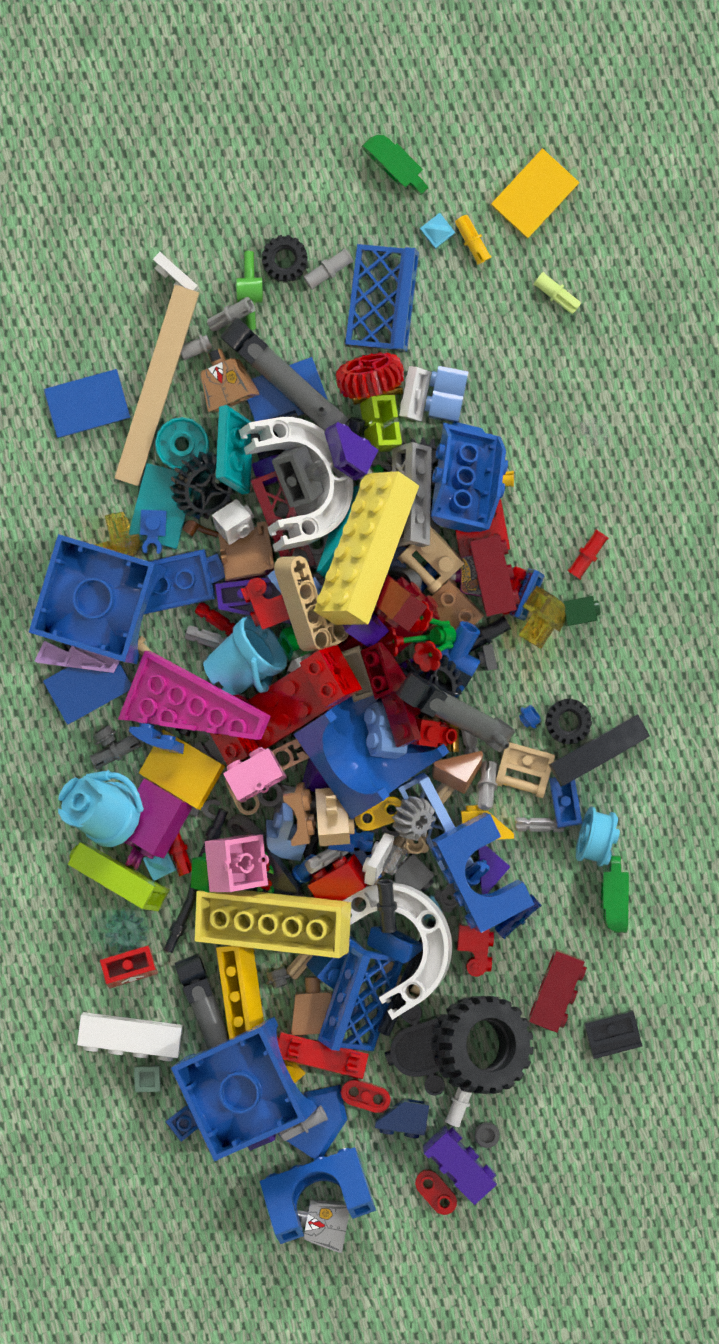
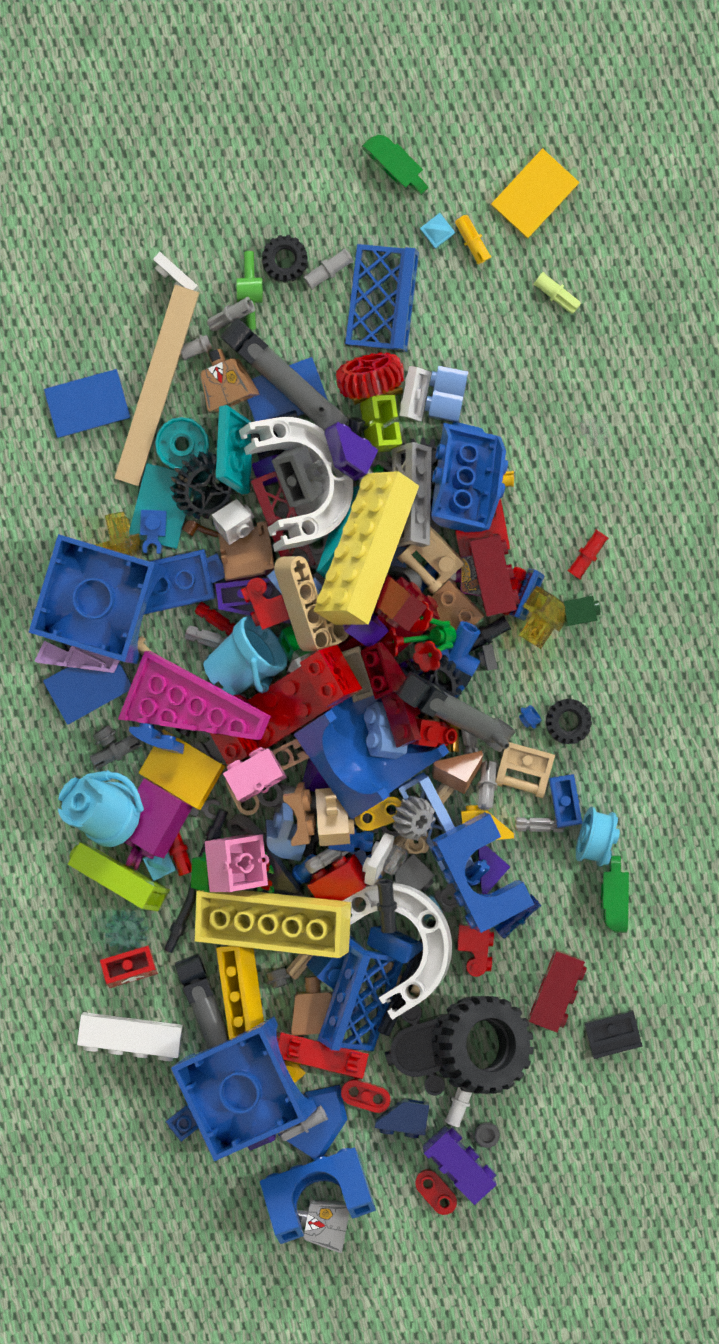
sand green plate [134,1065,161,1092] -> none
black slope [549,714,650,787] -> none

